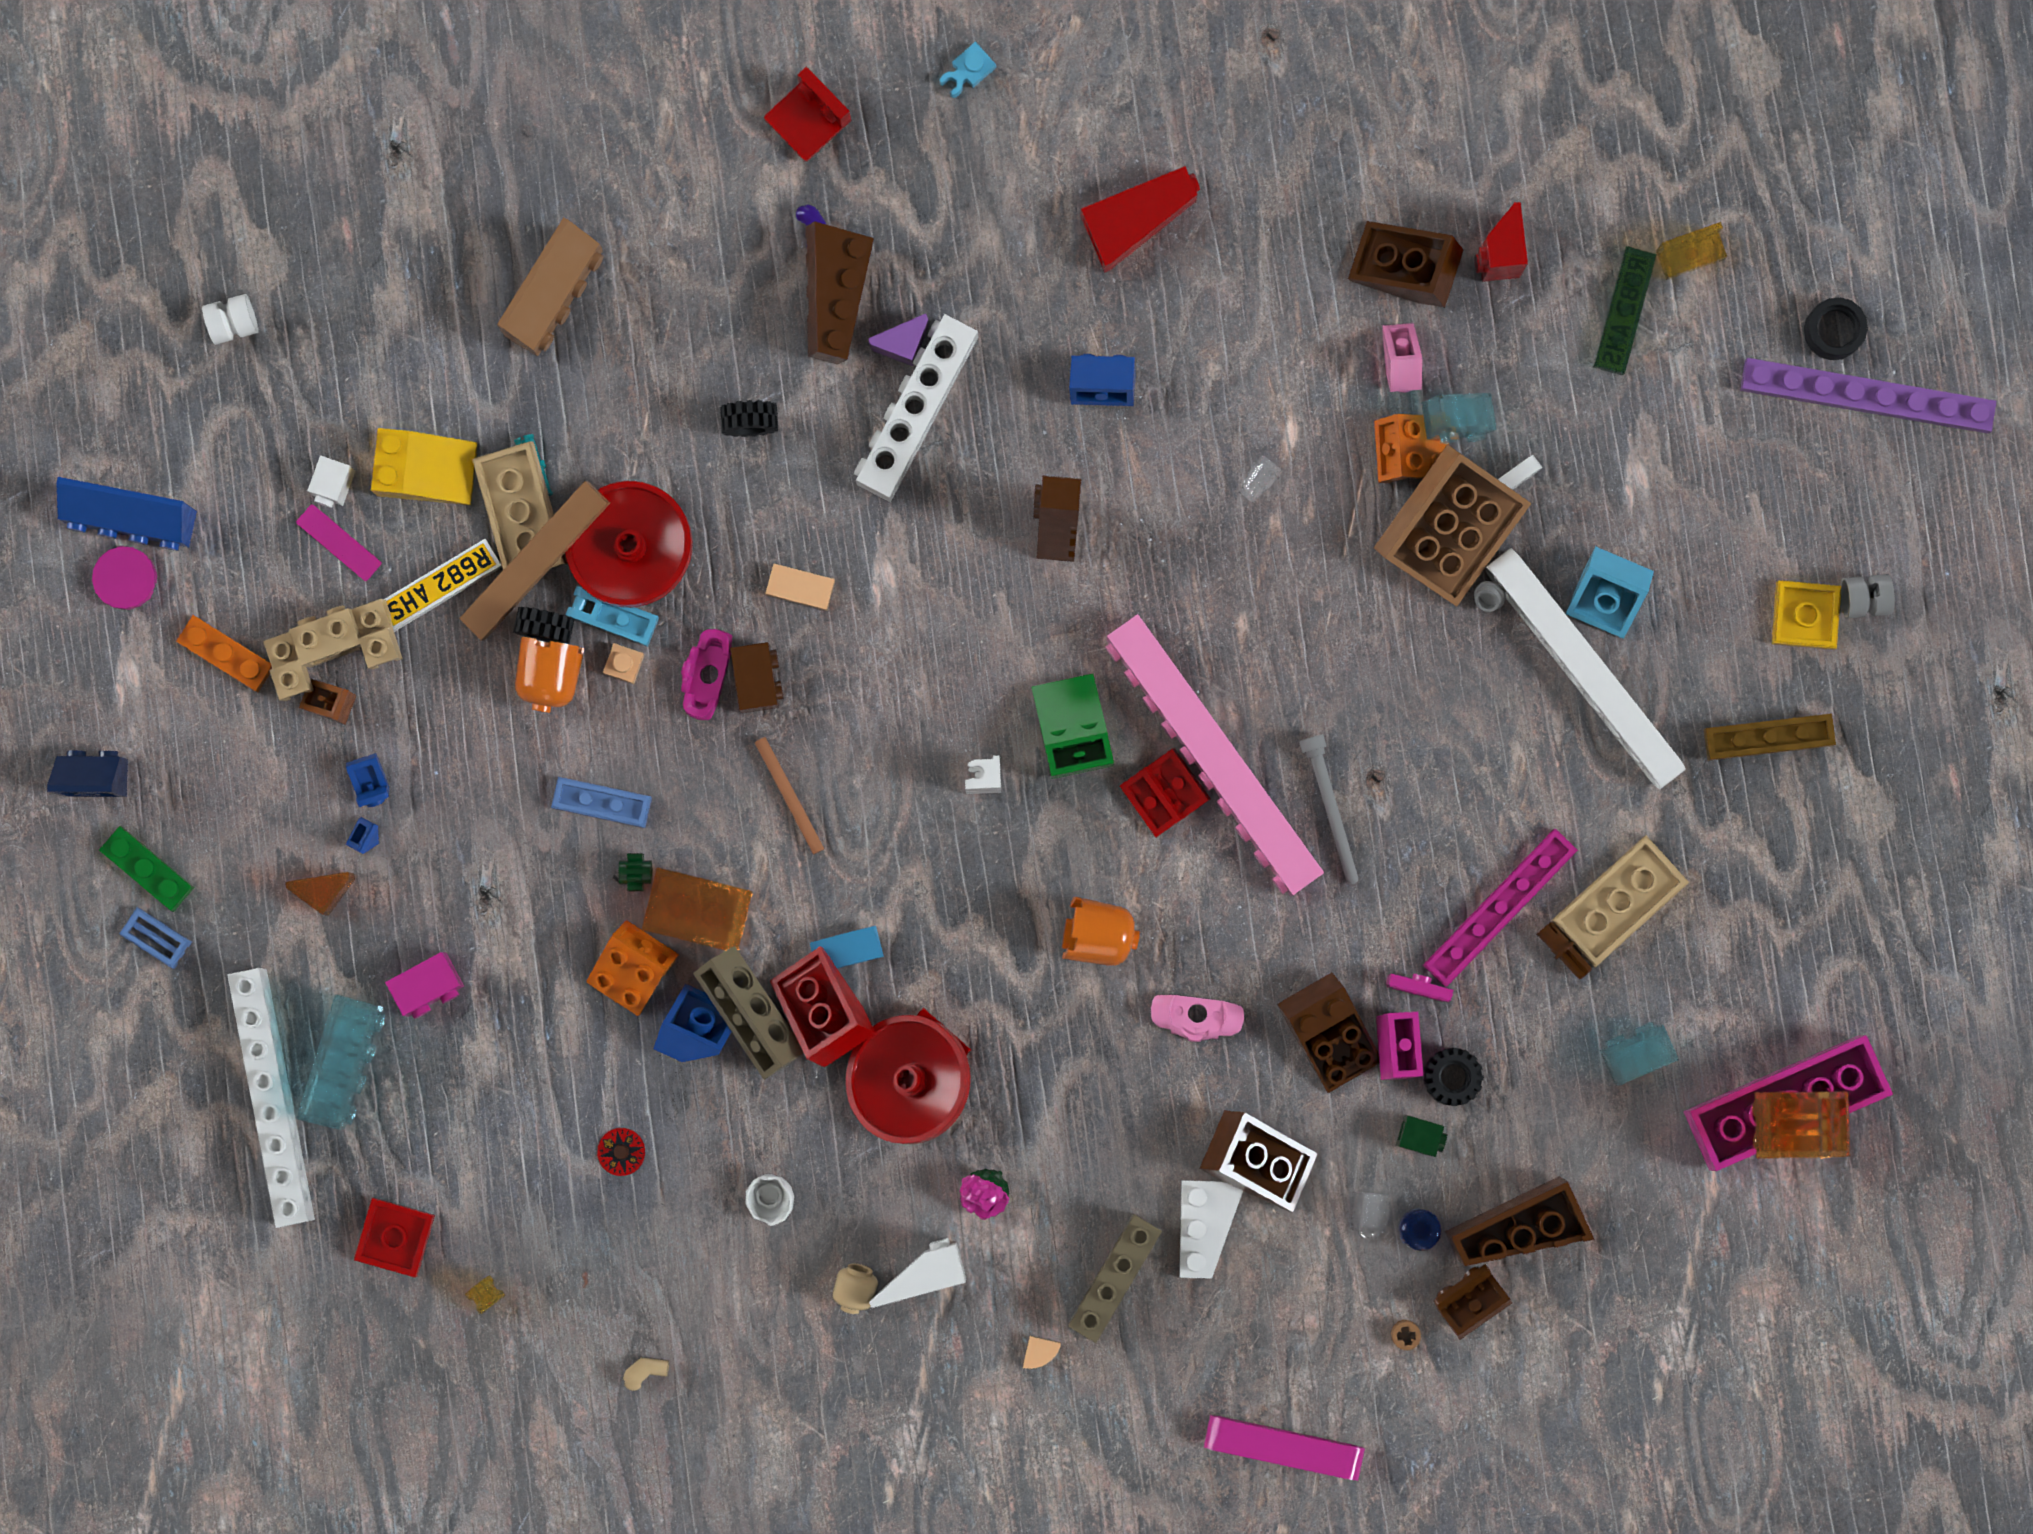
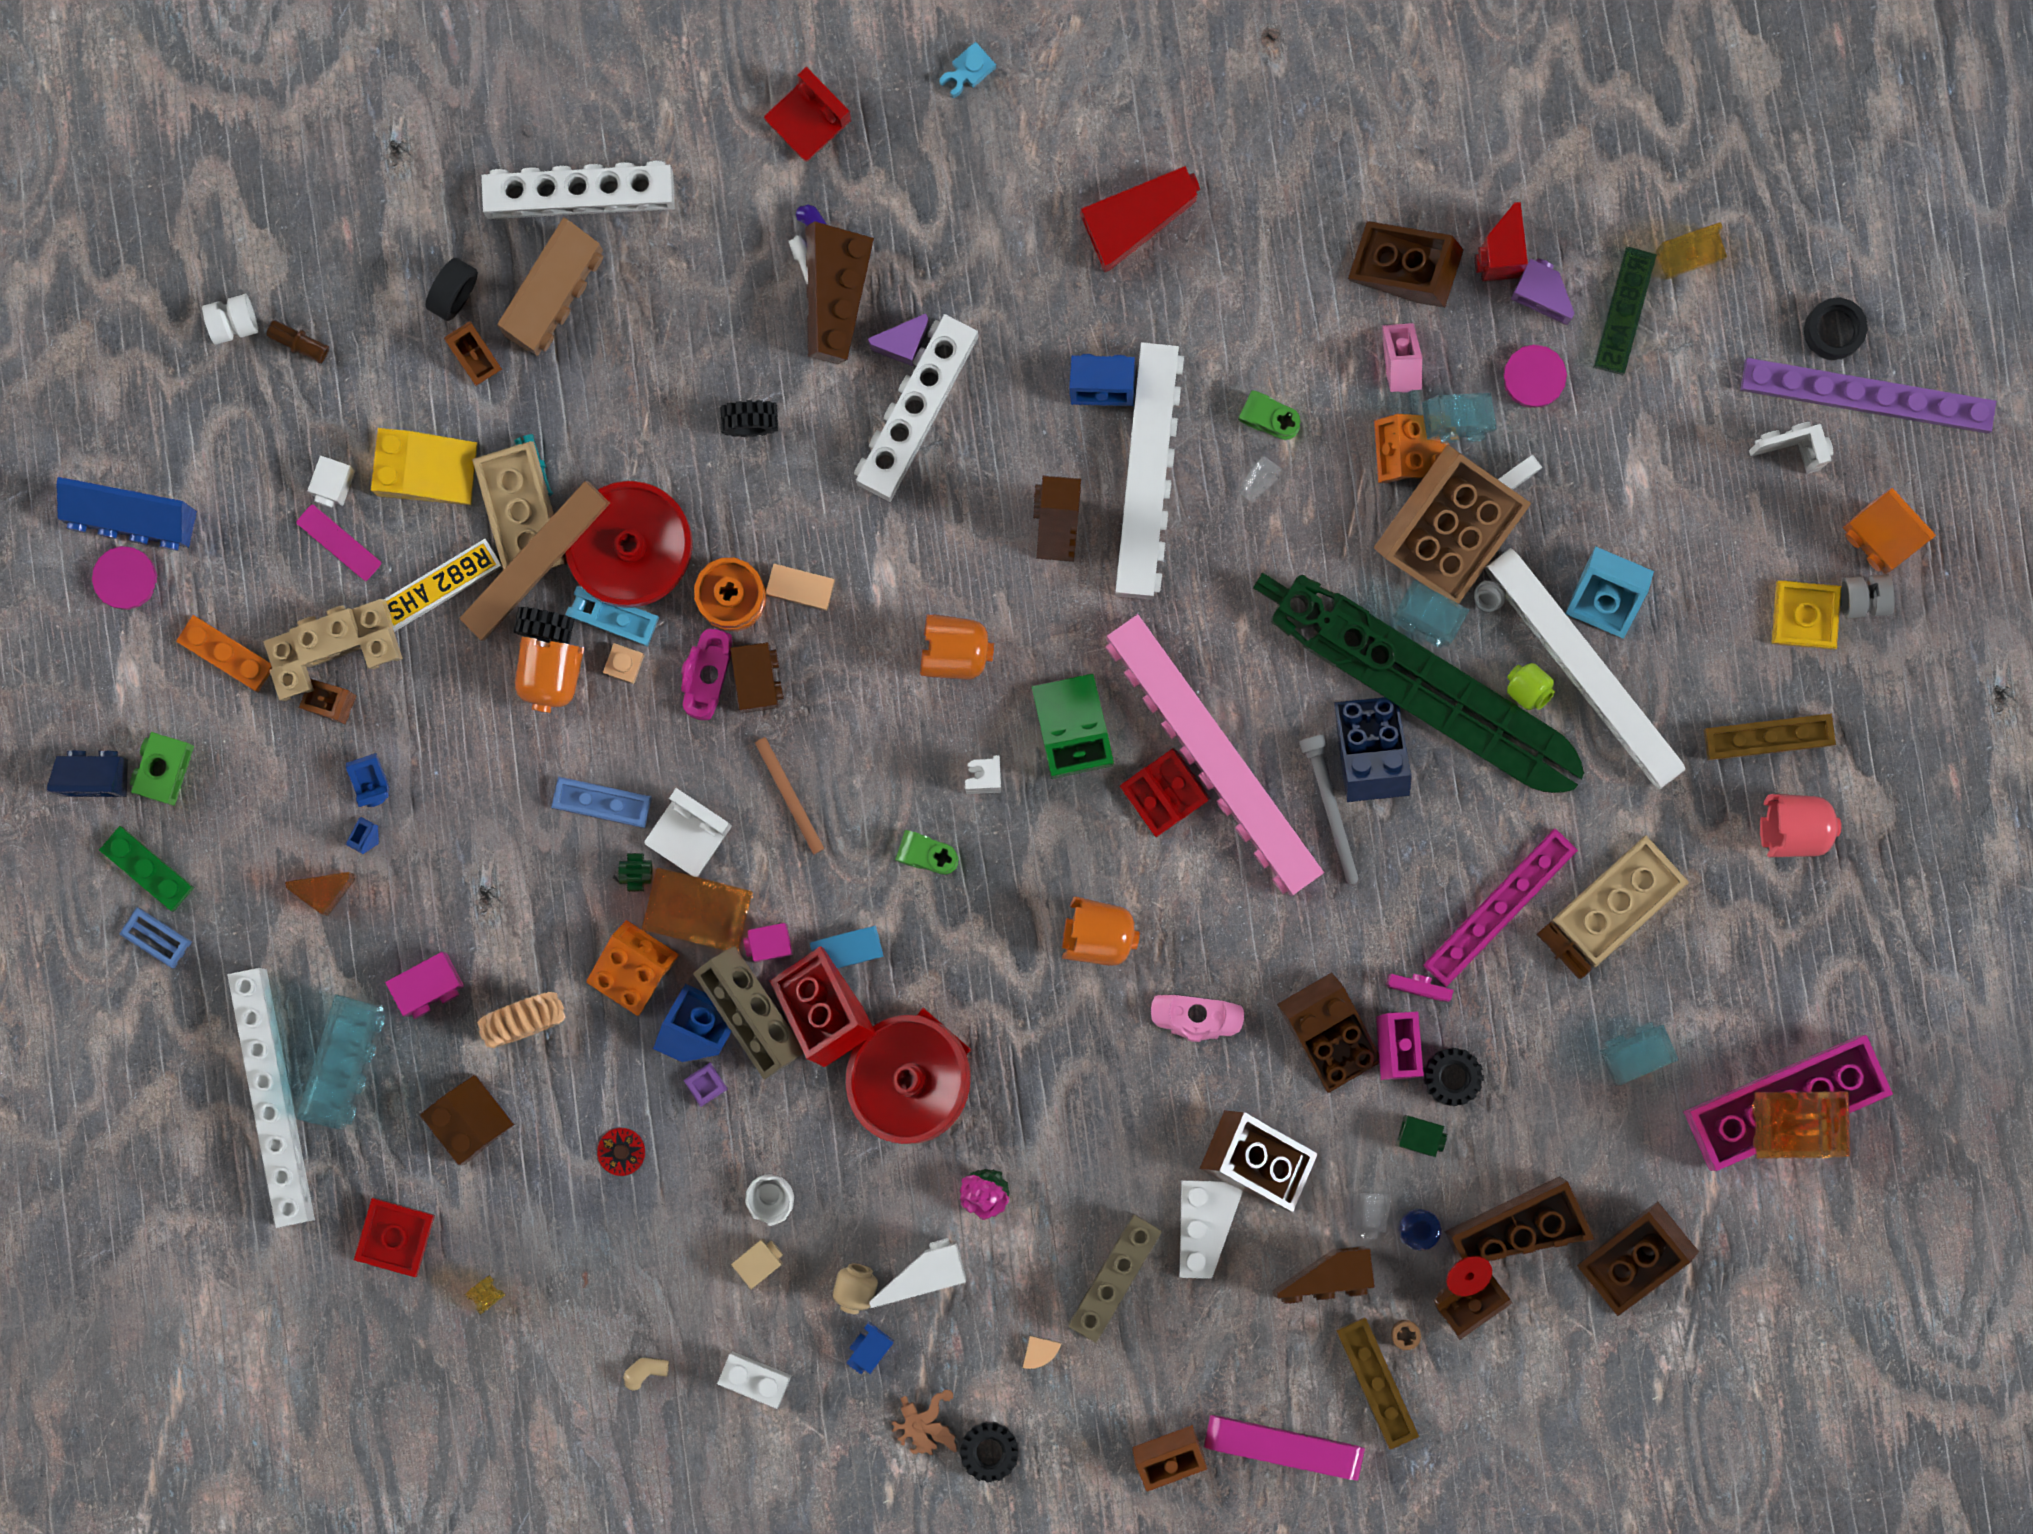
none -> bright green brick [130,732,194,806]
none -> reddish brown axle [266,320,330,364]
none -> reddish brown slope [420,1075,515,1166]
none -> black tyre [425,257,478,321]
none -> dark orange slope [444,321,502,386]
none -> light nougat gear [477,992,565,1048]
none -> white brick [481,161,675,219]
none -> white bracket [645,788,732,878]
none -> medium lavender tile [683,1062,728,1107]
none -> orange wheel [694,557,766,632]
none -> white brick [717,1351,792,1409]
none -> tan brick [731,1239,783,1289]
none -> dark pink brick [743,923,793,963]
none -> white piece [789,235,808,284]
none -> blue brick [846,1322,894,1374]
none -> nougat piece [892,1389,957,1455]
none -> bright green piece [895,830,959,875]
none -> orange cylinder [920,614,994,680]
none -> black tyre [960,1422,1018,1483]
none -> white brick [1115,342,1184,600]
none -> dark orange brick [1132,1425,1207,1492]
none -> bright green piece [1238,390,1300,440]
none -> dark green piece [1253,572,1584,793]
none -> reddish brown slope [1273,1246,1375,1304]
none -> dark blue slope [1334,697,1412,802]
none -> pearl gold plate [1336,1317,1419,1450]
none -> clear light blue brick [1392,580,1469,648]
none -> red piece [1446,1256,1493,1296]
none -> dark pink tile [1503,345,1567,408]
none -> lime head [1507,663,1555,710]
none -> medium lavender slope [1511,259,1575,325]
none -> reddish brown slope [1577,1201,1699,1316]
none -> white bracket [1749,422,1833,474]
none -> coral cylinder [1760,794,1841,857]
none -> orange slope [1843,488,1936,574]

